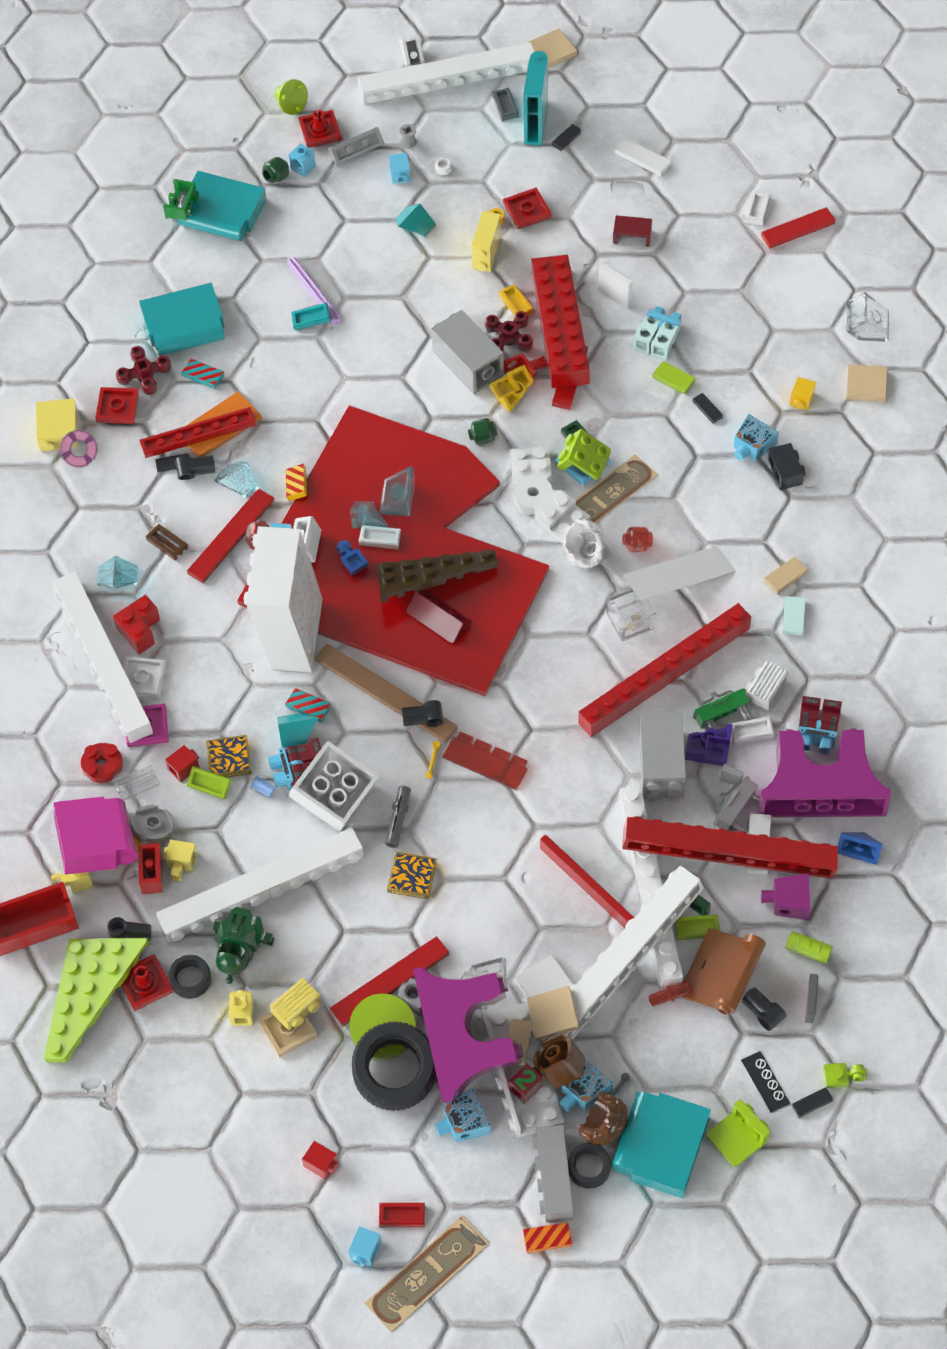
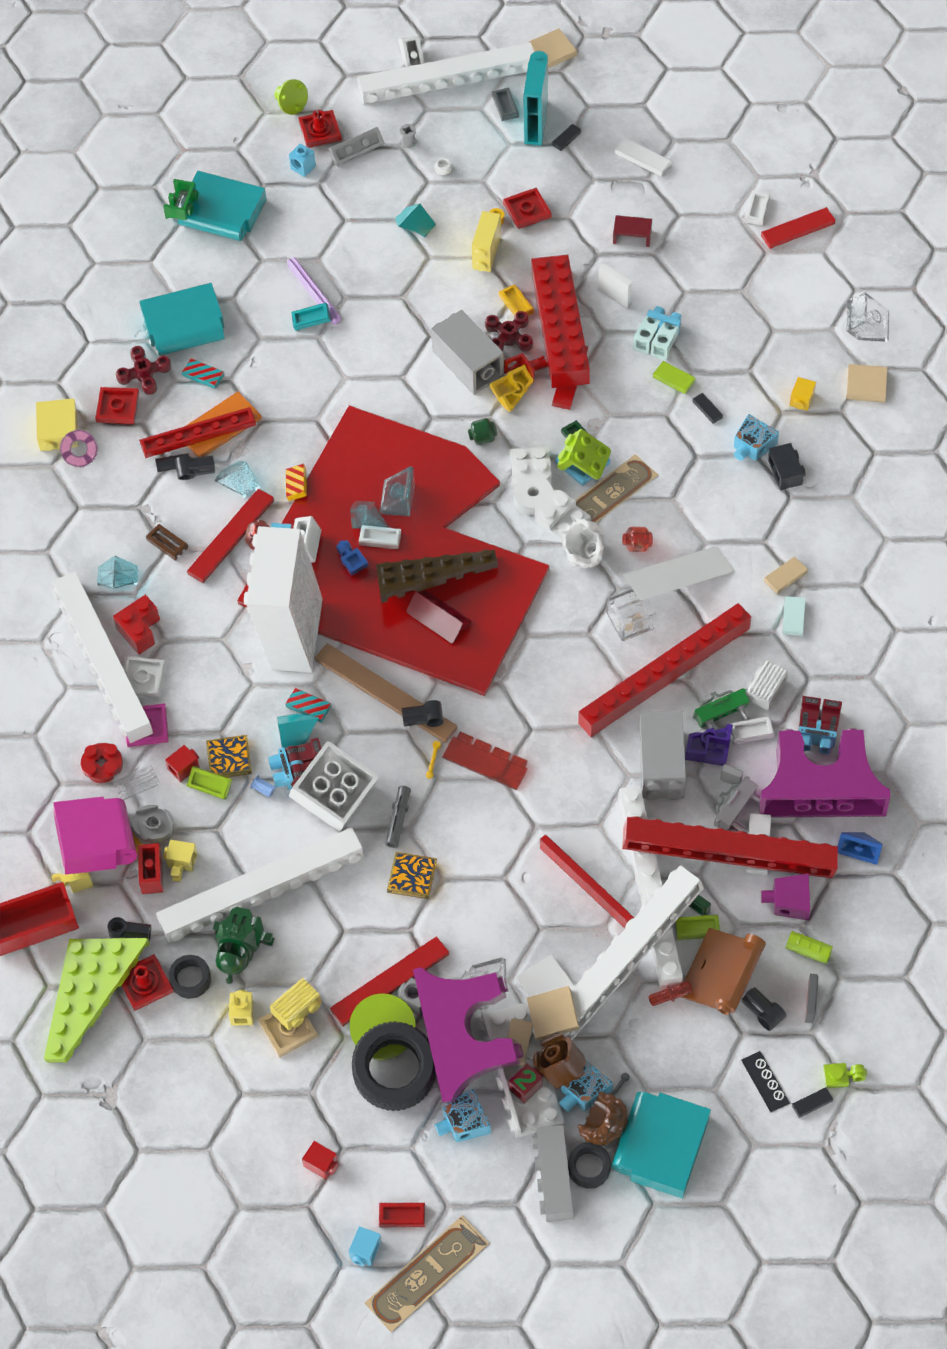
dark green head [262,157,289,184] -> none
medium azure brick [389,153,410,184] -> none
tile [523,1222,572,1254] -> none
lime bracket [707,1099,771,1167] -> none

